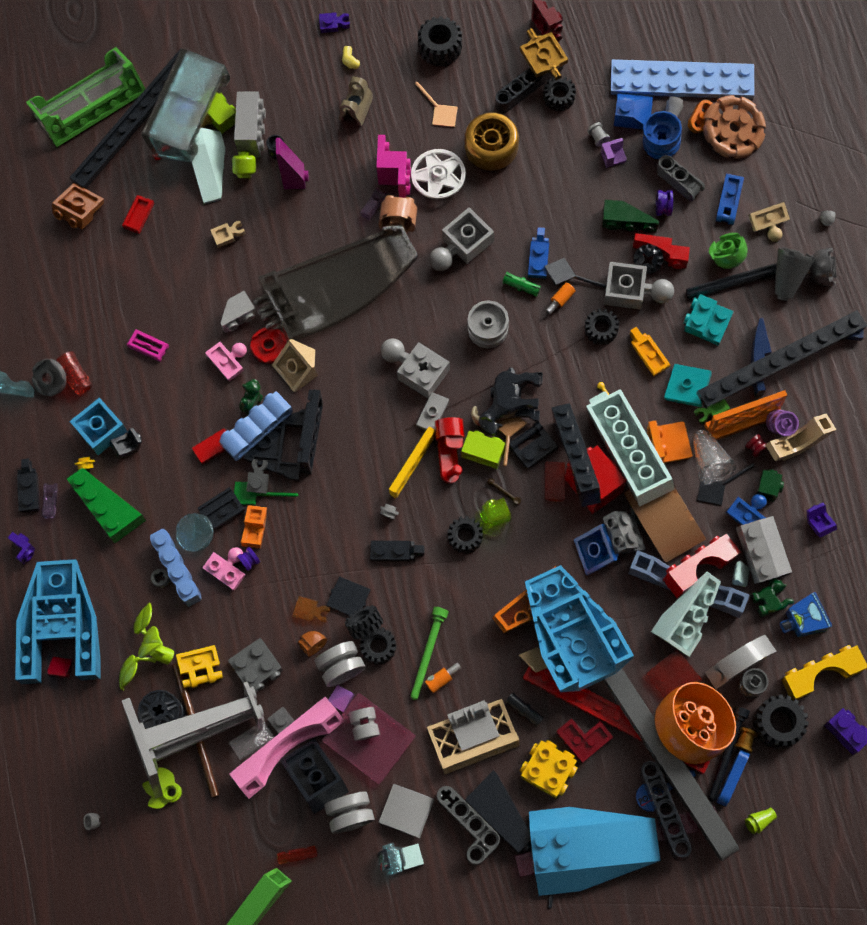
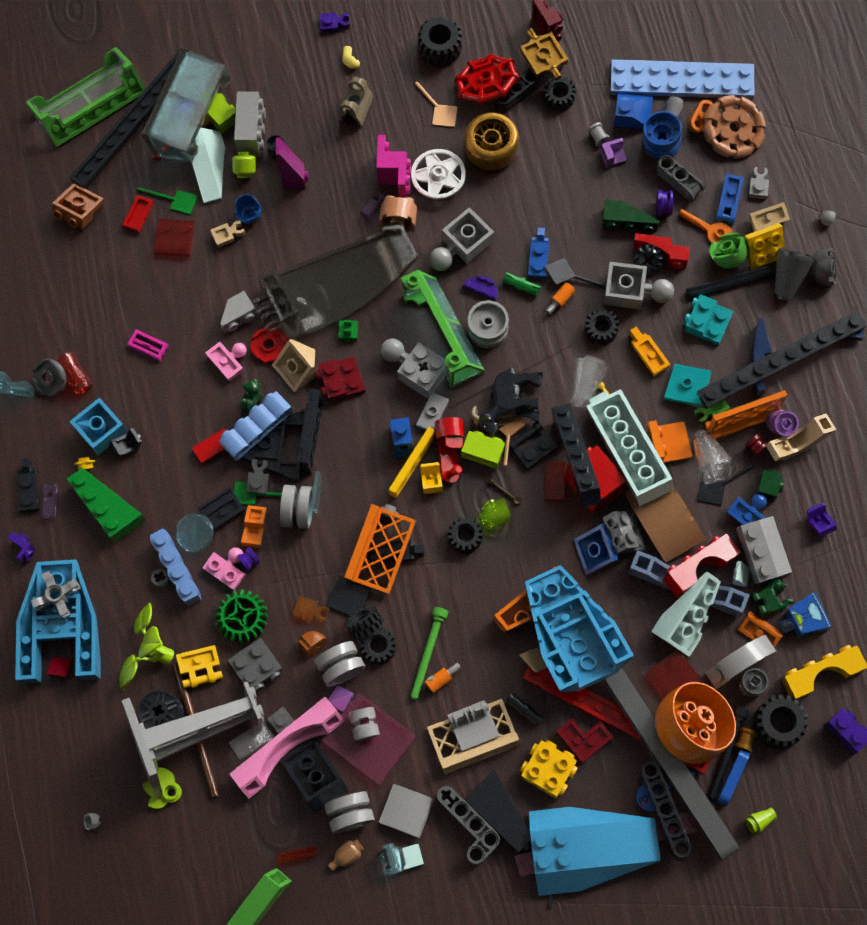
none -> light grey pin [31,571,81,619]
none -> green piece [137,187,198,215]
none -> clear red plate [154,219,195,257]
none -> green gear [215,590,268,643]
none -> blue hair [234,194,262,224]
none -> light grey wheel [280,485,313,529]
none -> clear light blue piece [311,471,322,513]
none -> dark red plate [316,356,366,403]
none -> medium nougat plant [328,839,364,871]
none -> green tile [338,320,358,341]
none -> orange fence [345,504,416,594]
none -> blue torso [390,417,414,459]
none -> bright green windscreen [401,270,485,389]
none -> yellow bracket [420,462,443,494]
none -> red plate [454,53,519,105]
none -> dark purple tile [462,275,498,302]
none -> clear cone [570,353,610,408]
none -> orange piece [678,209,733,244]
none -> orange slope [738,611,783,648]
none -> yellow plate [745,223,785,270]
none -> light grey plate [748,167,769,199]

